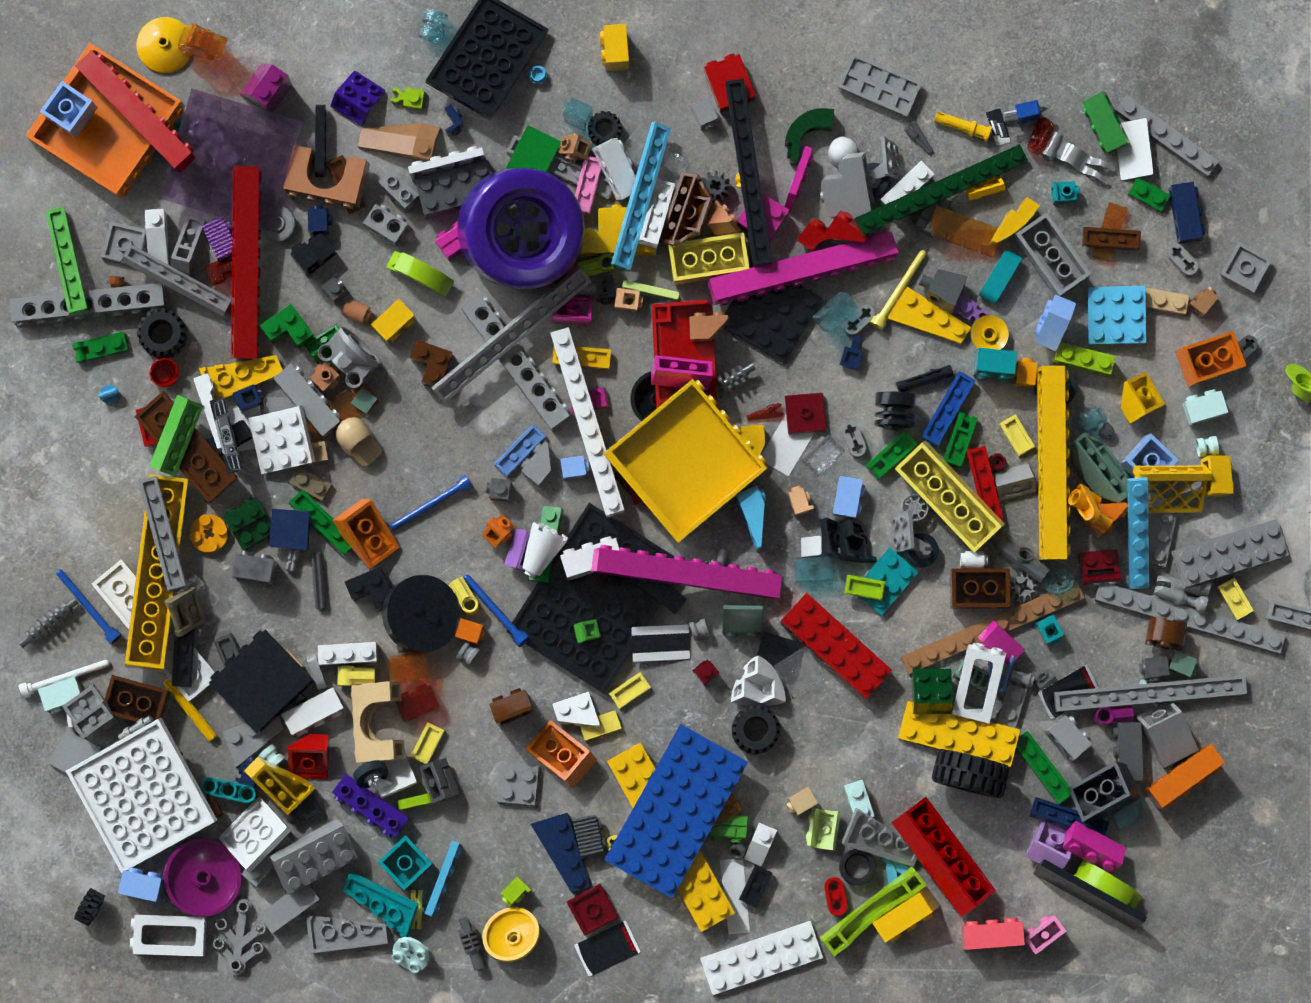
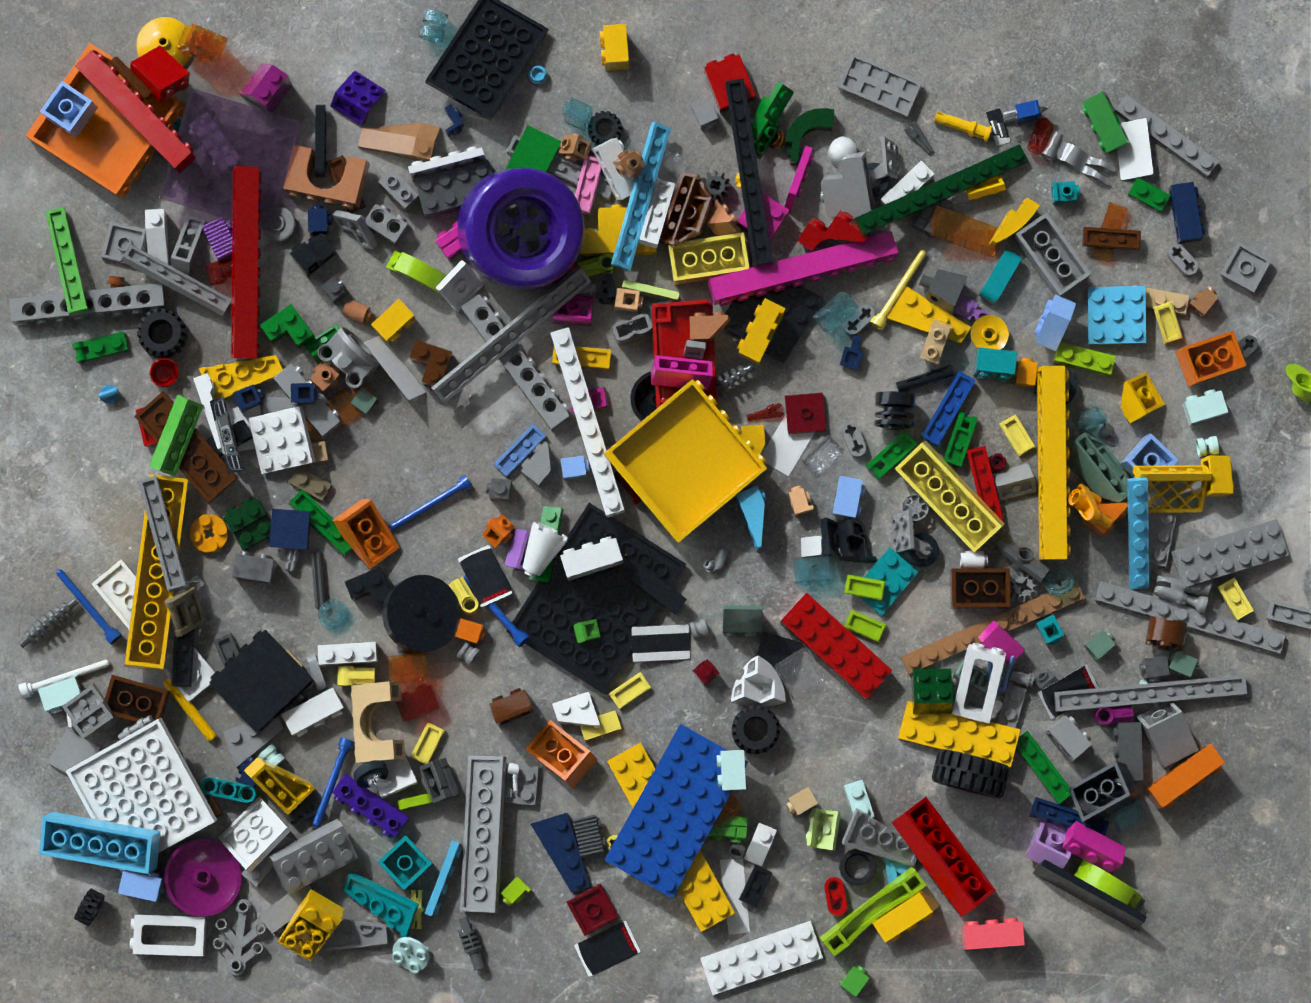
red slope [288,734,329,779] -> none
tan piece [336,417,381,466] -> none
lime plate [390,87,425,110] -> none
yellow dish [483,907,540,962] -> none
dark pink brick [591,545,782,599] -> none
bright pink brick [1024,915,1067,955] -> none
dark red plate [1078,549,1122,586] -> none
none -> medium azure brick [39,812,161,874]
none -> reddish brown axle [110,57,153,100]
none -> red brick [130,45,190,103]
none -> yellow slope [278,889,344,962]
none -> dark blue brick [291,383,319,405]
none -> blue piece [313,737,355,827]
none -> clear light blue gear [318,599,349,630]
none -> light grey plate [333,210,378,250]
none -> white sticker [364,336,426,400]
none -> white plate [436,260,483,312]
none -> black sticker [458,545,512,607]
none -> light grey plate [460,756,506,913]
none -> white hand [507,763,519,791]
none -> light grey brick [612,314,653,344]
none -> medium nougat brick [613,150,645,178]
none -> light grey plate [683,340,706,359]
none -> light aqua brick [717,750,746,791]
none -> yellow wedge [737,298,785,365]
none -> green slope [751,82,794,160]
none -> reddish brown plate [769,131,786,150]
none -> bright green brick [839,966,869,997]
none -> lime tile [844,610,886,643]
none -> tan brick [920,319,952,364]
none -> sand green brick [1084,630,1116,660]
none -> light yellow tile [1153,301,1183,344]

